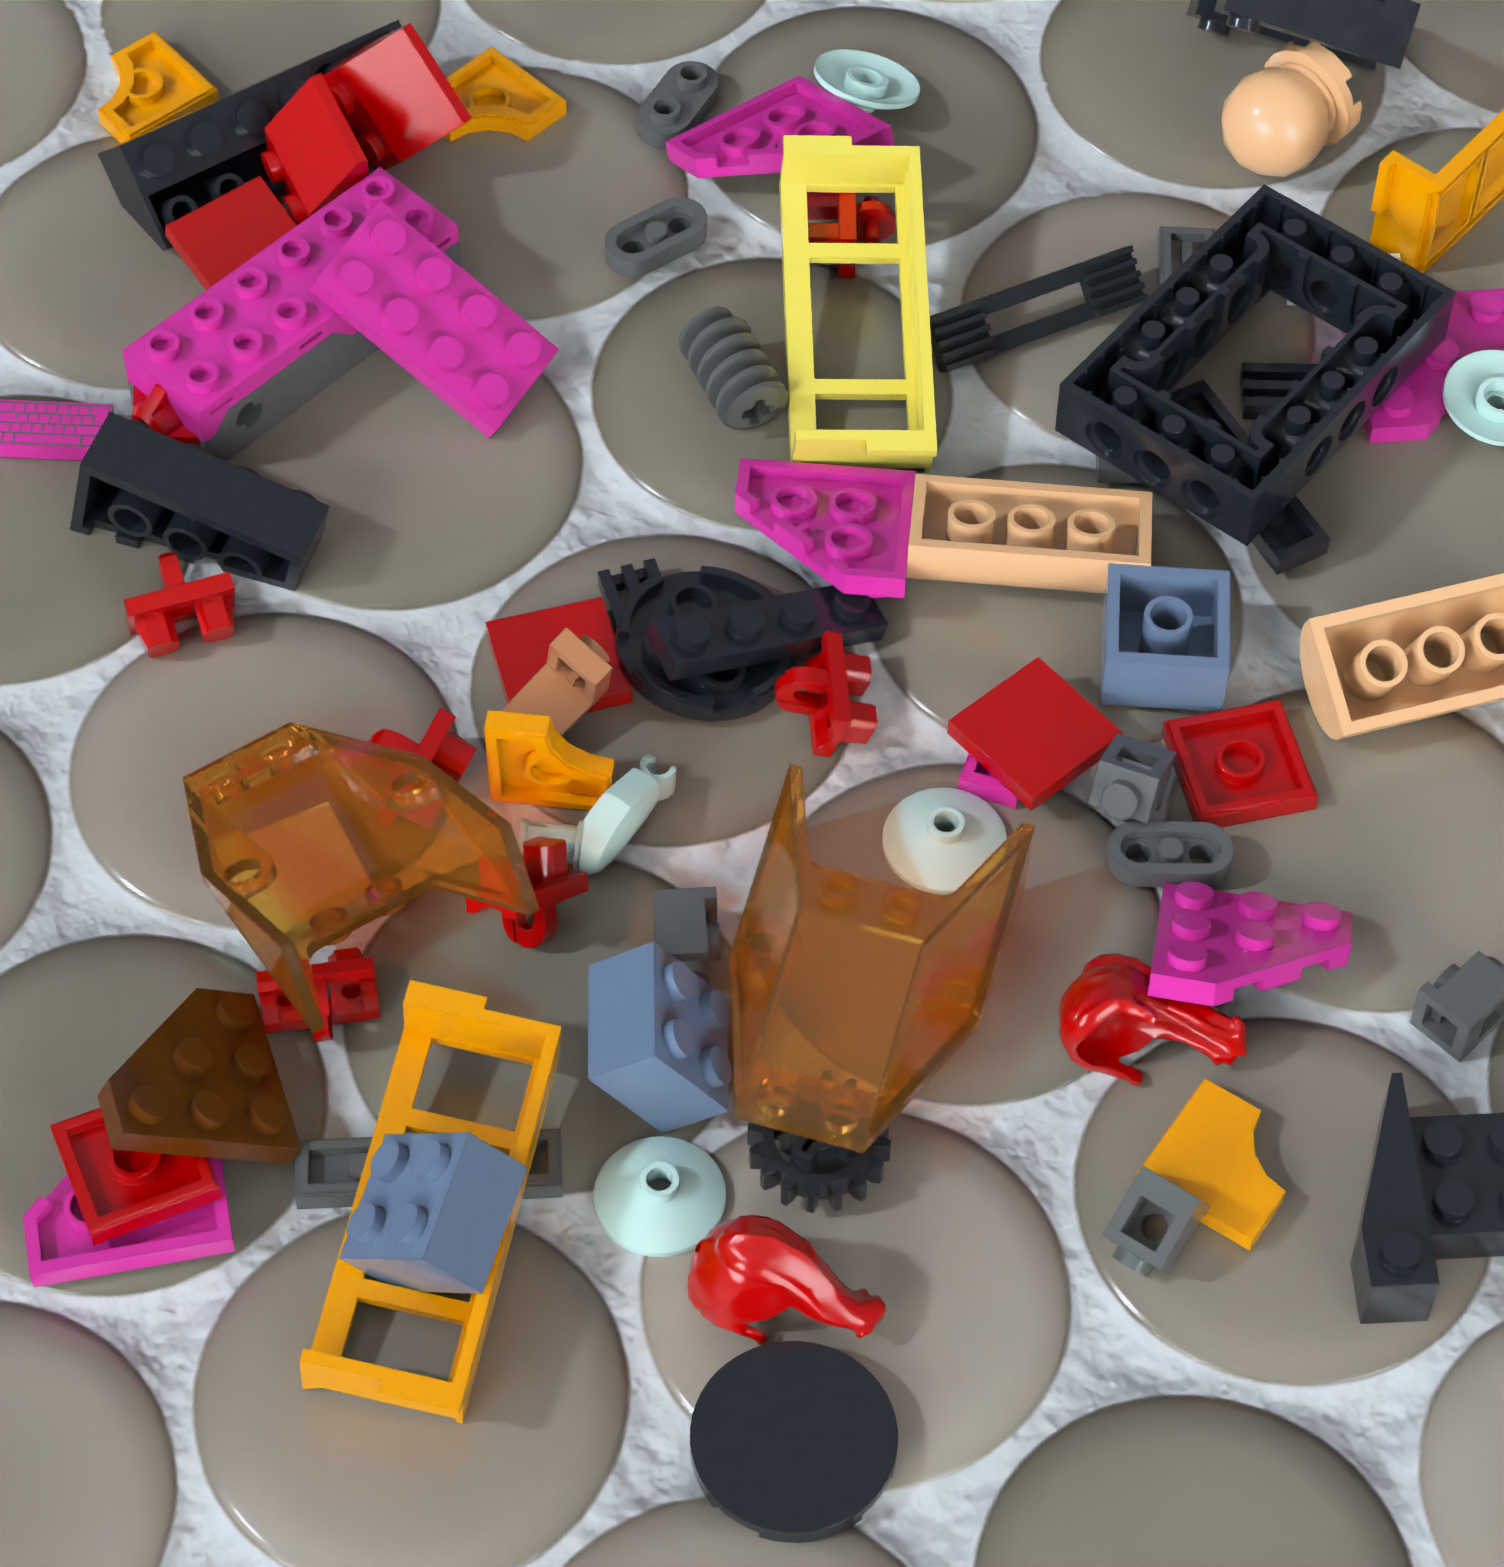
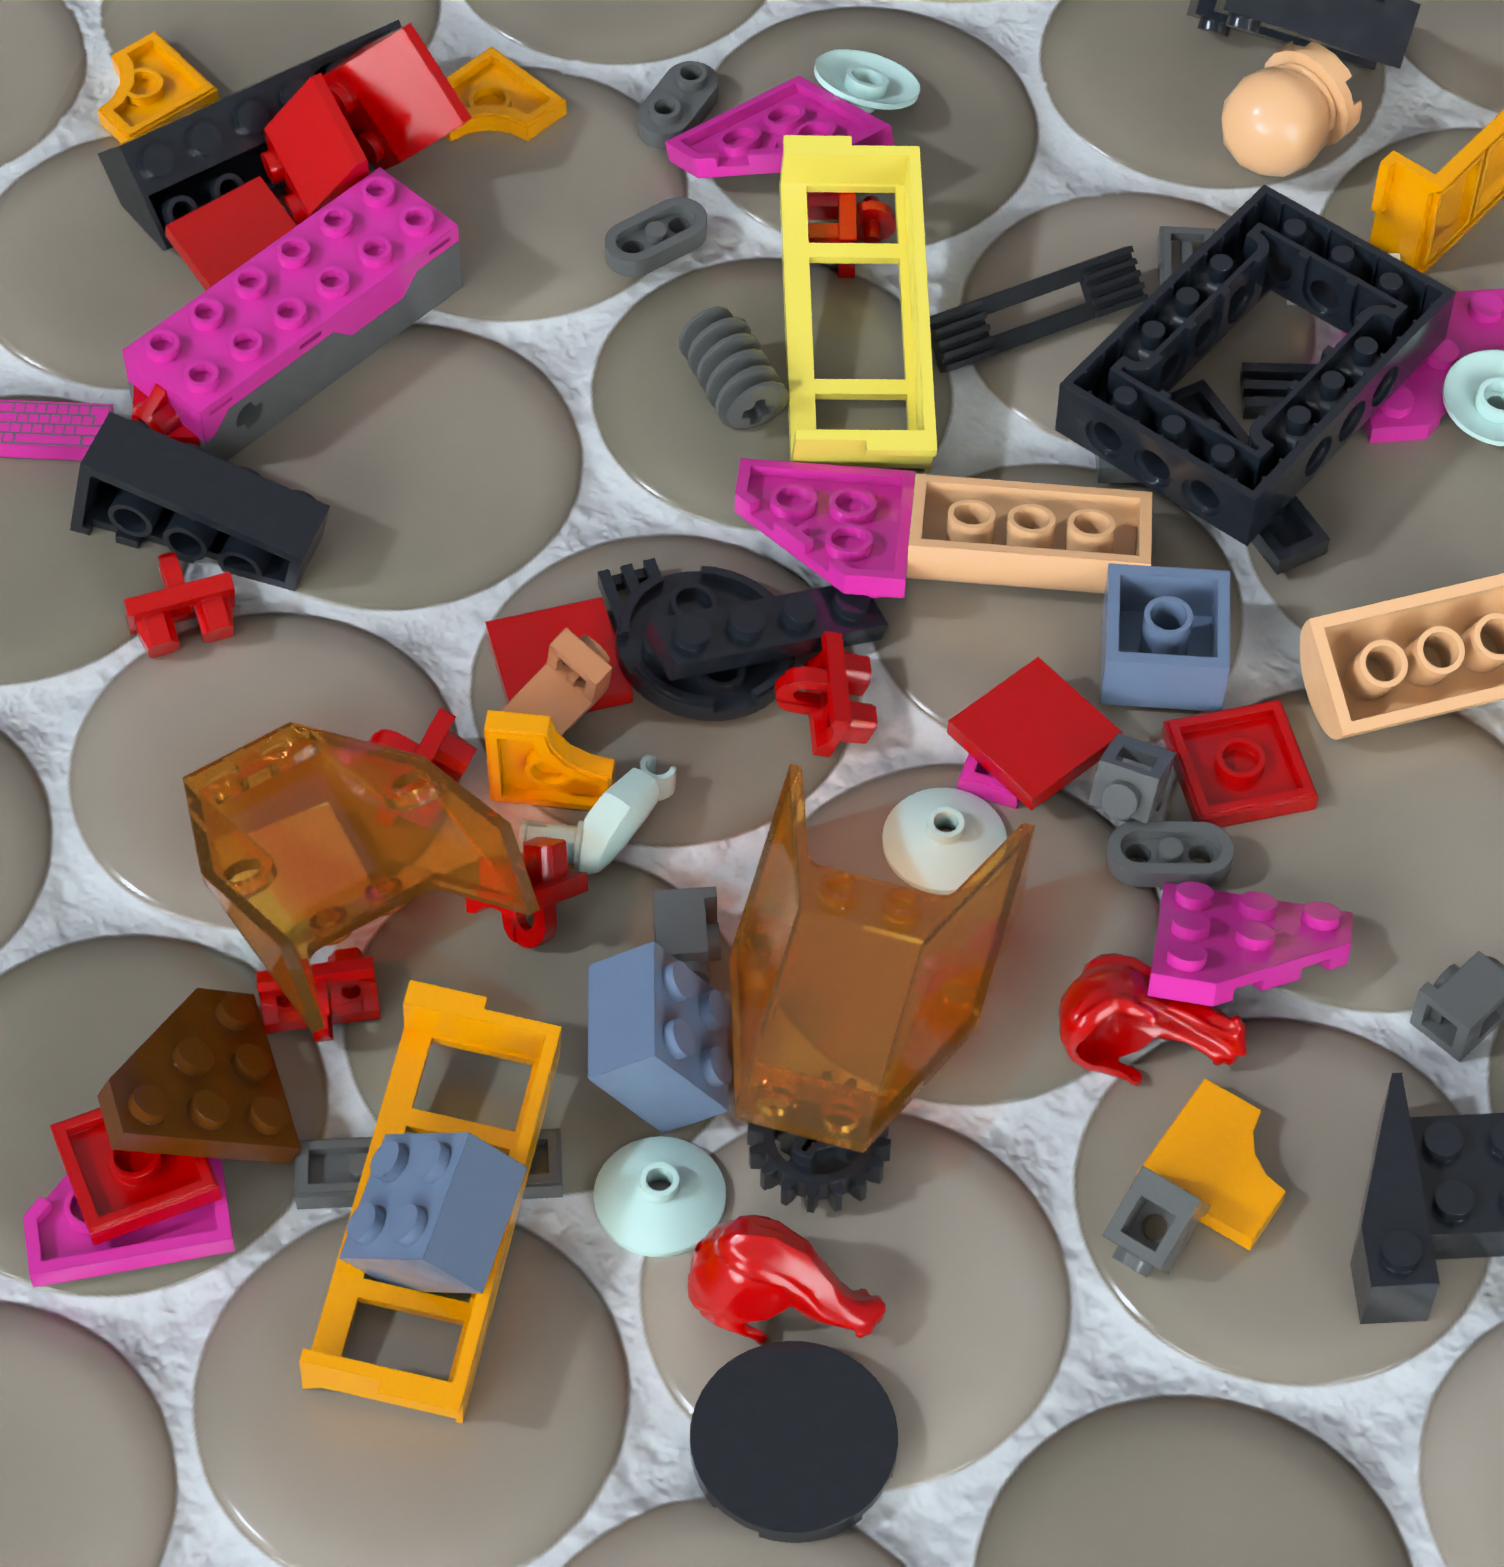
dark pink plate [308,201,560,439] -> none

